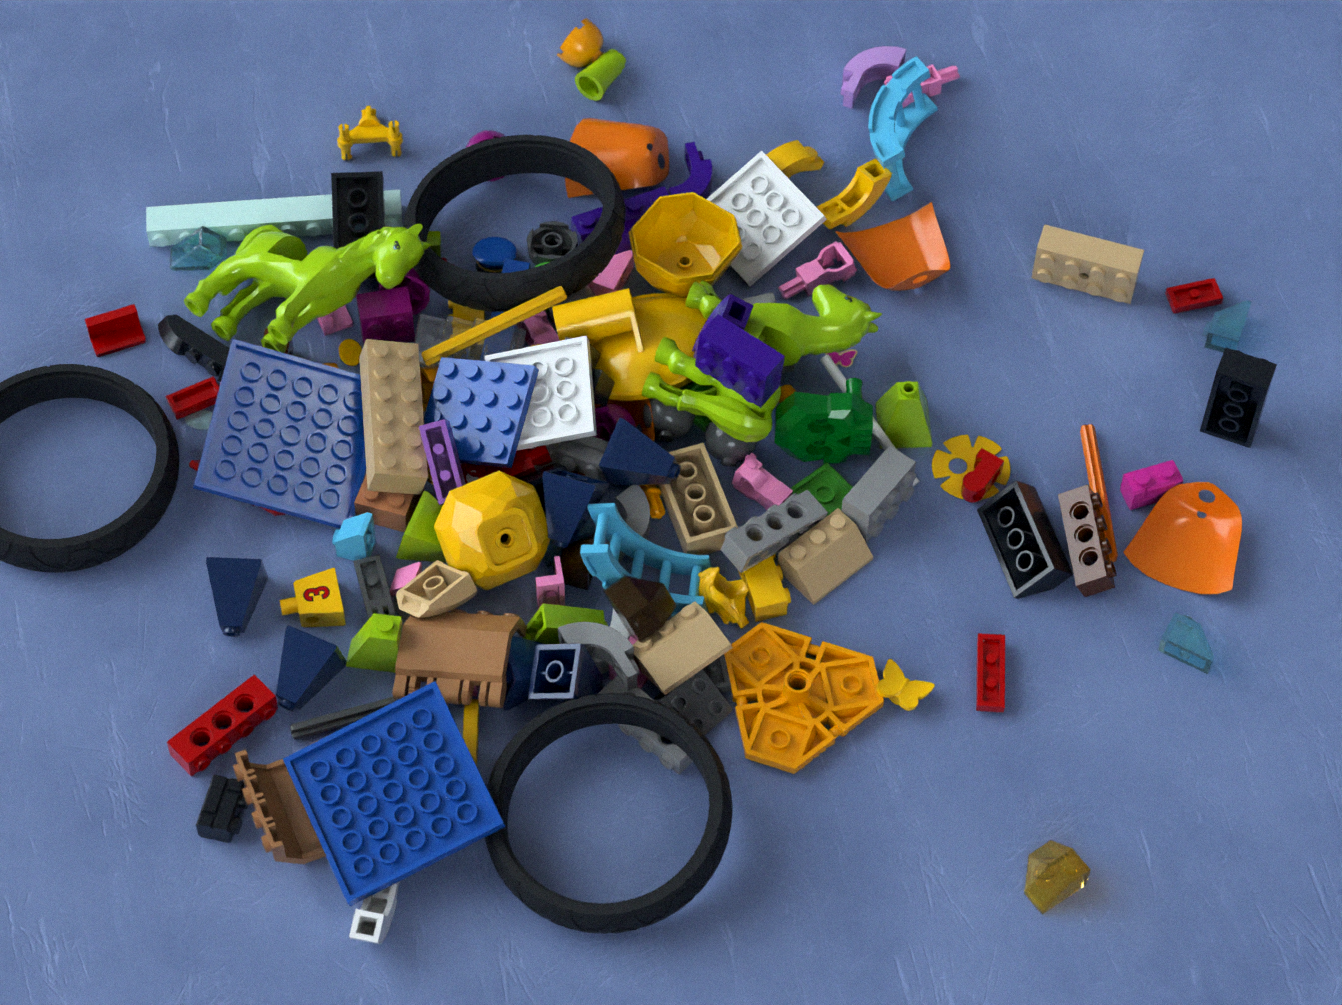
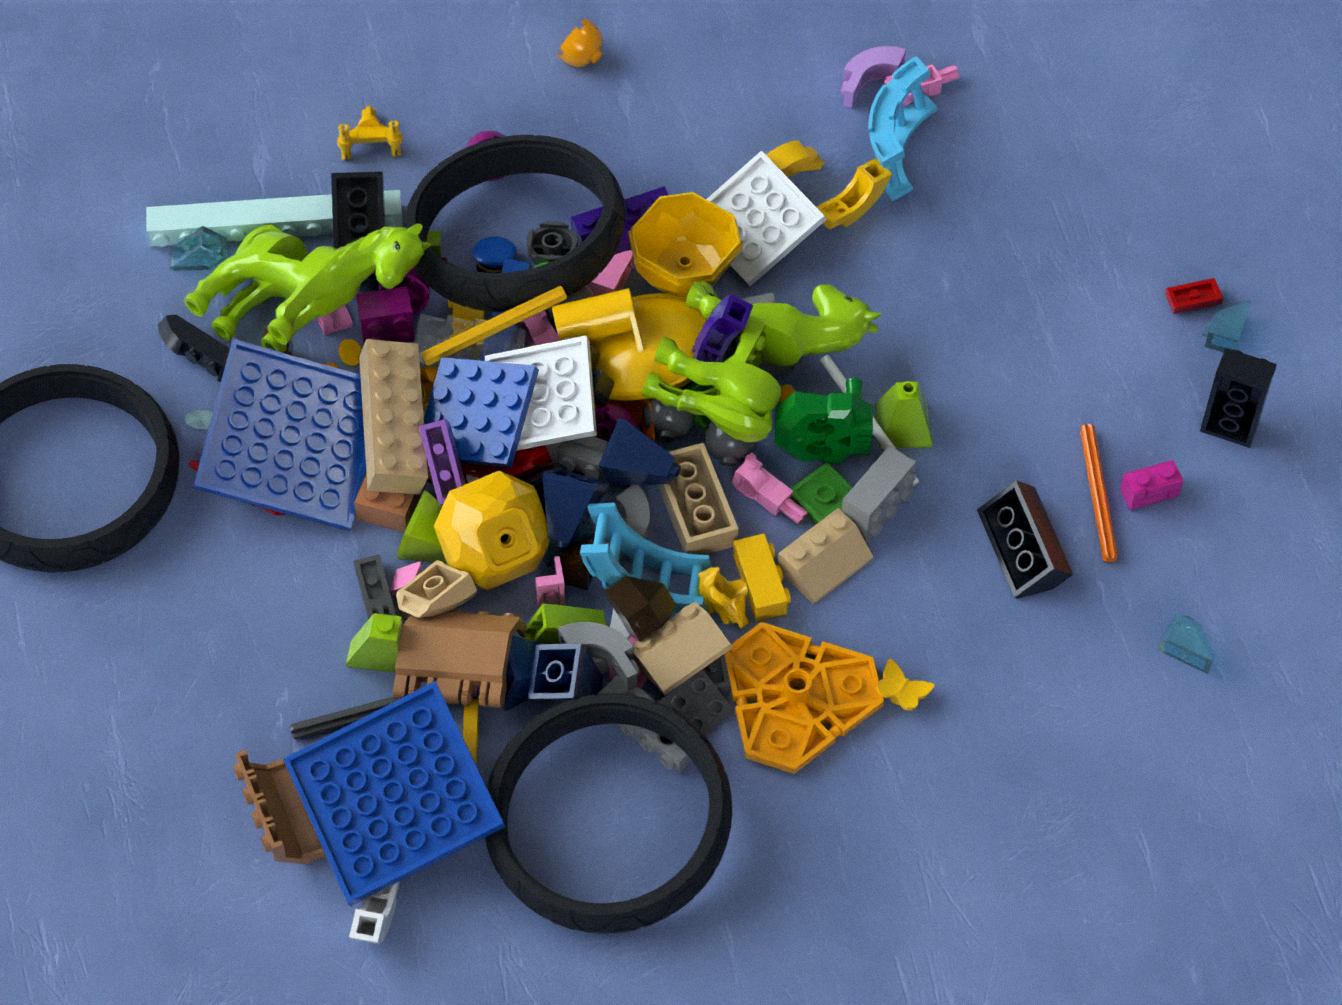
red panel [84,304,146,357] -> none
red tile [166,376,220,420] -> none
red brick [167,674,278,777] -> none
black brick [196,775,249,843] -> none
dark blue slope [206,557,268,637] -> none
dark blue slope [276,625,346,711] -> none
yellow torso [279,568,346,627] -> none
medium azure slope [332,512,376,561] -> none
orange piece [565,118,669,198] -> none
lime plant [575,49,626,101] -> none
light orange axle [639,484,666,520] -> none
dark purple arch [668,142,712,199] -> none
dark purple brick [695,314,785,408] -> none
light grey brick [721,489,828,573] -> none
bright pink piece [778,241,857,300] -> none
dark pink sticker [825,349,858,367] -> none
orange piece [835,202,951,291] -> none
yellow piece [932,435,1010,500] -> none
red leg [961,448,1004,503] -> none
red plate [976,633,1005,713] -> none
clear yellow slope [1024,840,1091,915] -> none
tan brick [1032,224,1144,304] -> none
brick [1058,484,1117,597] -> none
orange piece [1123,482,1242,594] -> none

